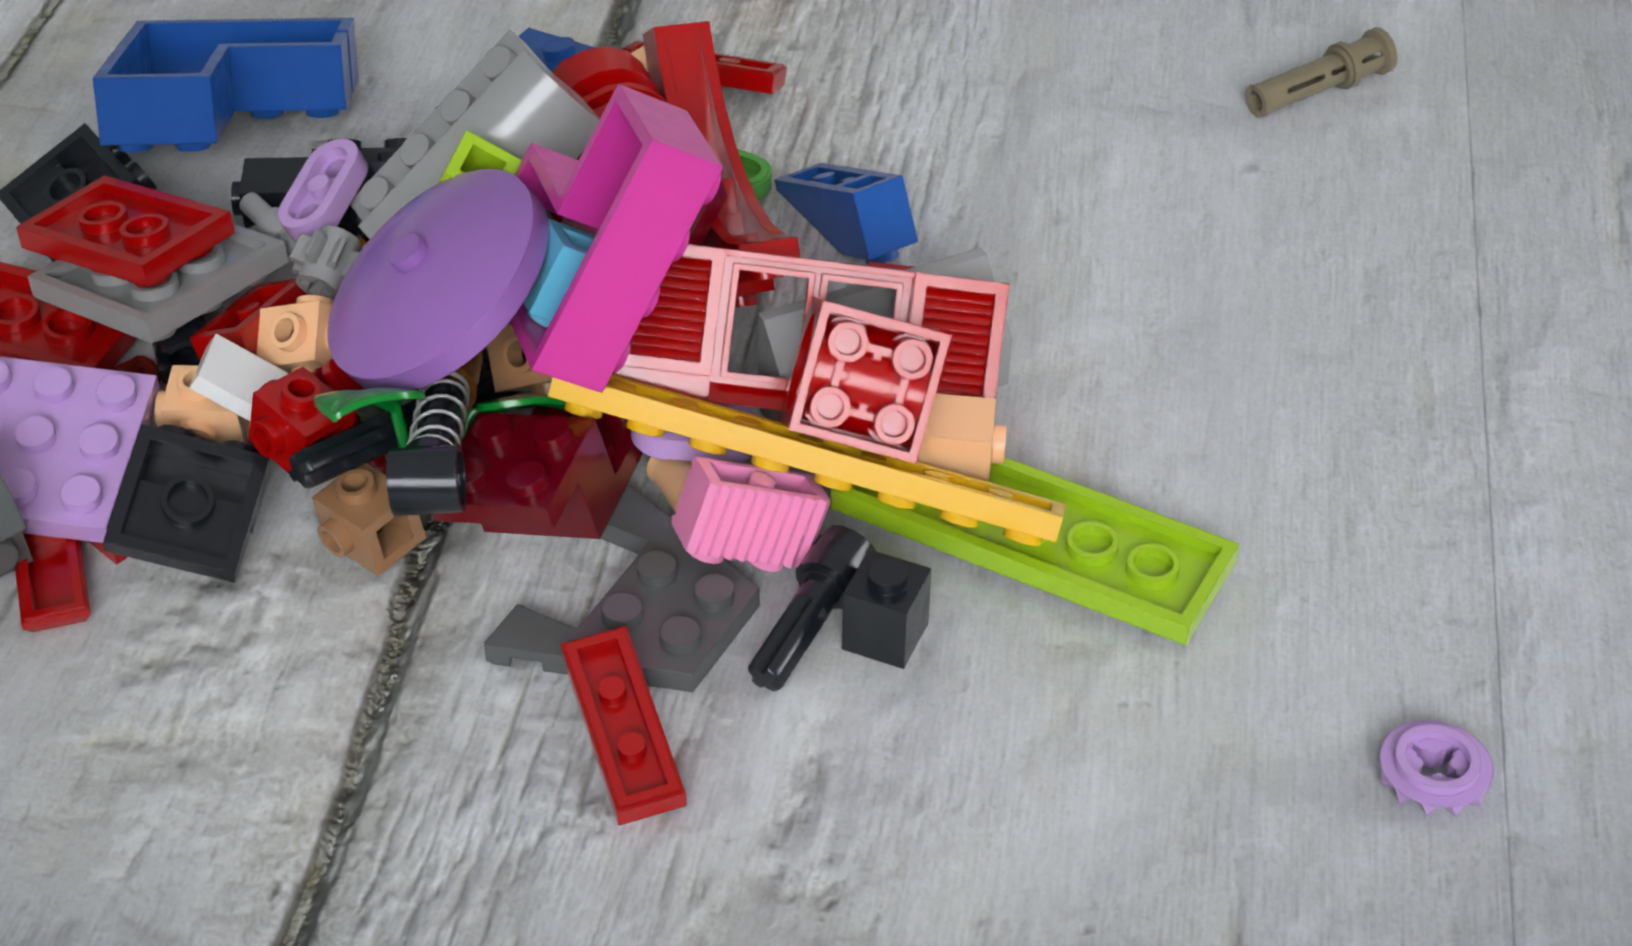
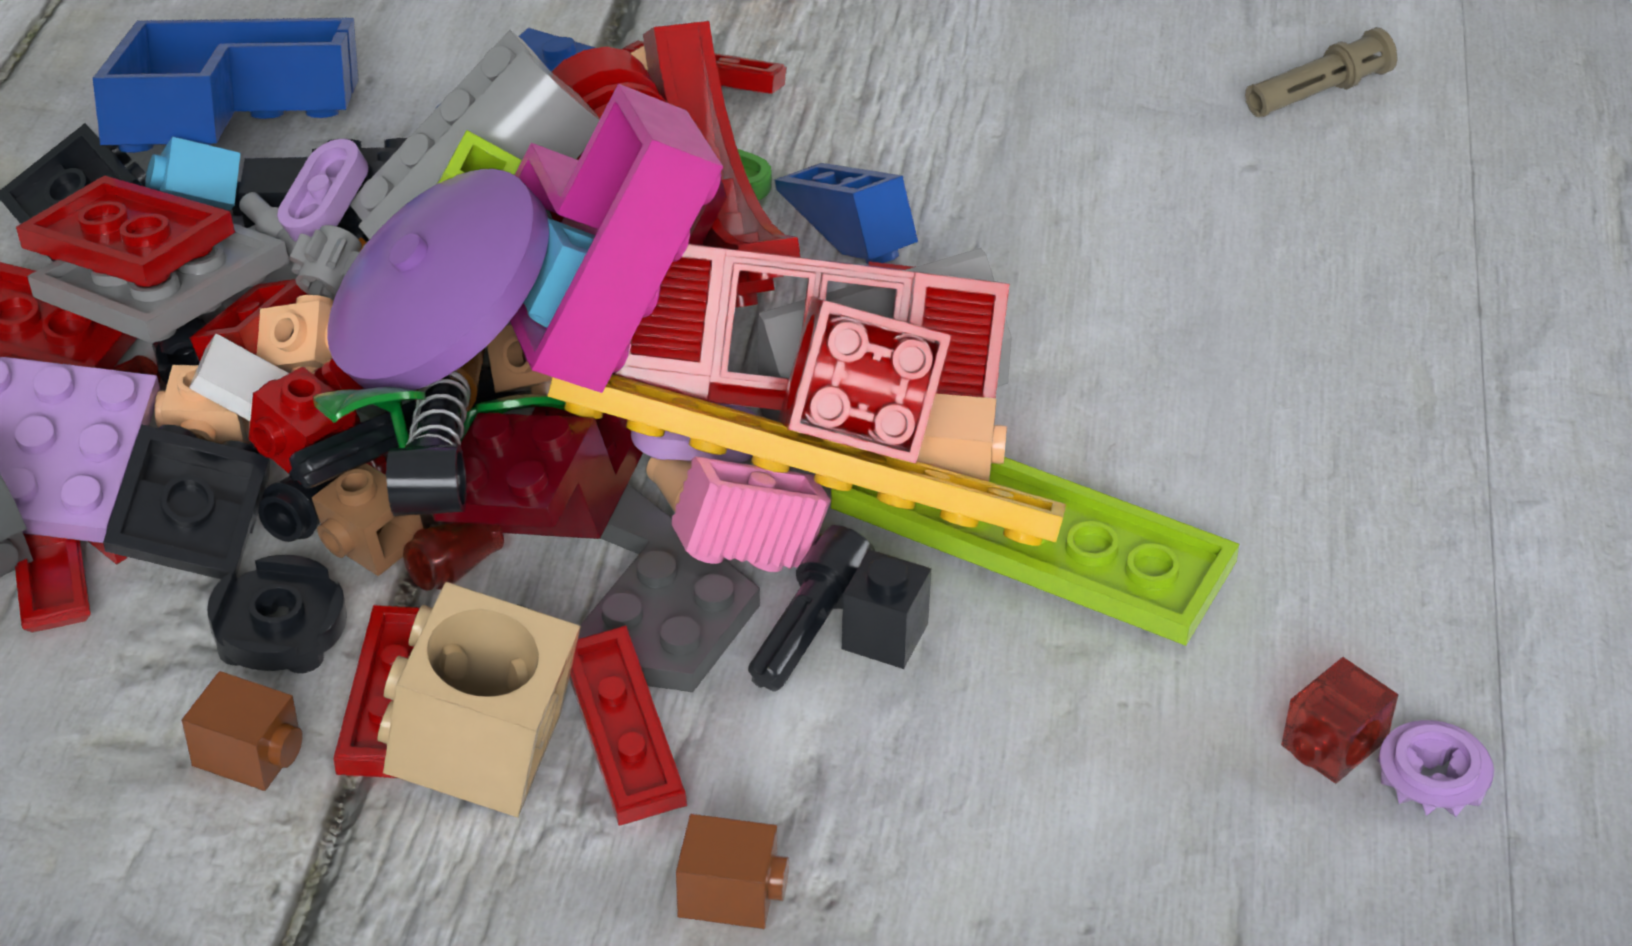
none -> medium azure brick [145,136,241,211]
none -> dark orange brick [181,671,303,791]
none -> black plate [207,555,347,674]
none -> black cone [258,476,339,542]
none -> red tile [333,605,420,778]
none -> tan brick [377,582,581,818]
none -> clear red cone [403,522,504,591]
none -> dark orange brick [676,814,789,929]
none -> clear red brick [1281,657,1399,784]

